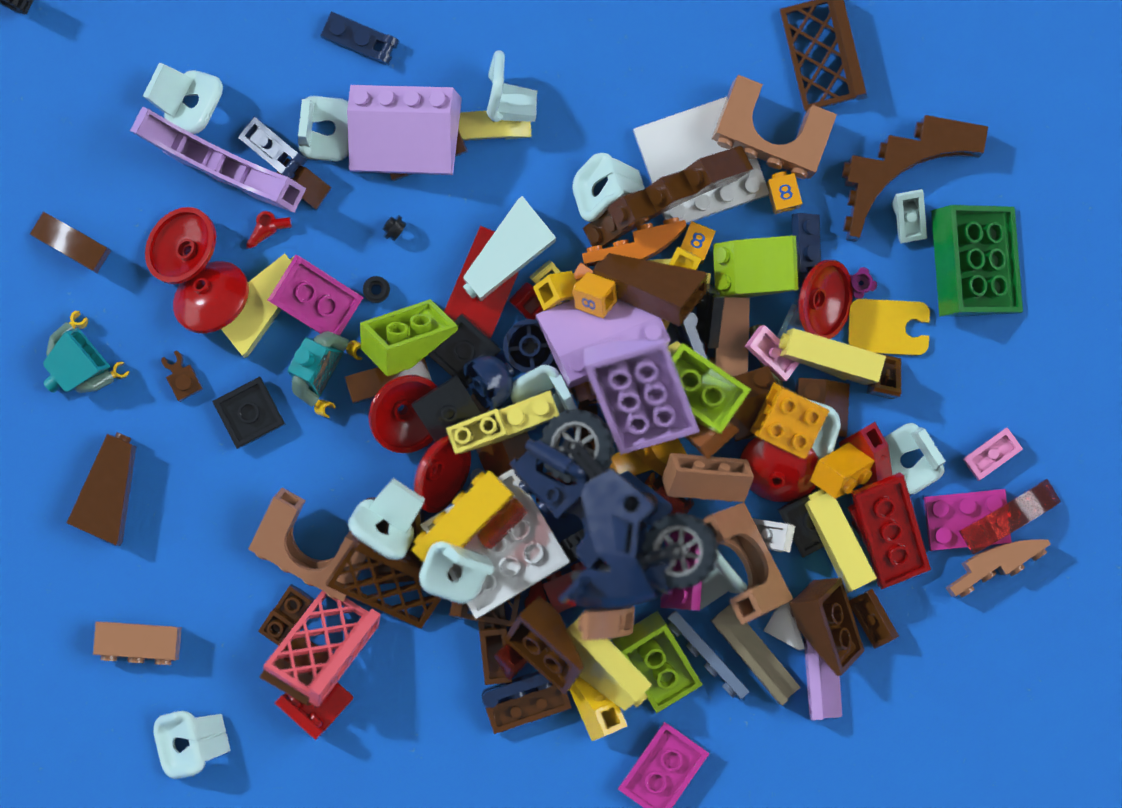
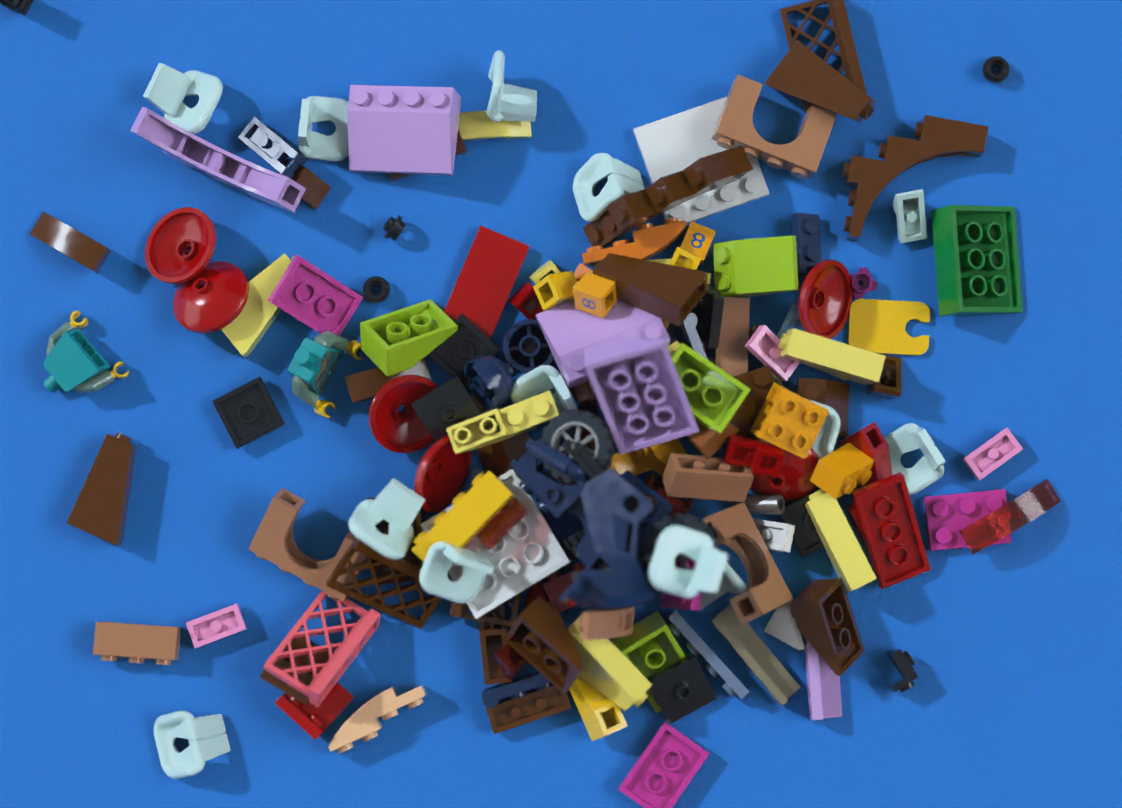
reddish brown plate [161,350,203,402] -> none
red animal [246,211,292,249] -> none
reddish brown slope [258,584,314,646] -> none
dark blue plate [321,11,399,65] -> none
light aqua slope [463,196,556,301] -> none
light orange brick [766,171,802,215] -> none
reddish brown plate [849,589,899,649] -> none
nougat slope [945,539,1051,598] -> none
none -> bright pink plate [186,604,247,648]
none -> light nougat slope [328,685,427,754]
none -> black plate [646,653,717,725]
none -> light aqua piece [649,525,728,598]
none -> red slope [723,435,785,477]
none -> flat silver cylinder [730,494,785,515]
none -> reddish brown slope [764,40,876,123]
none -> black bracket [887,649,918,693]
none -> black plate [982,56,1009,83]

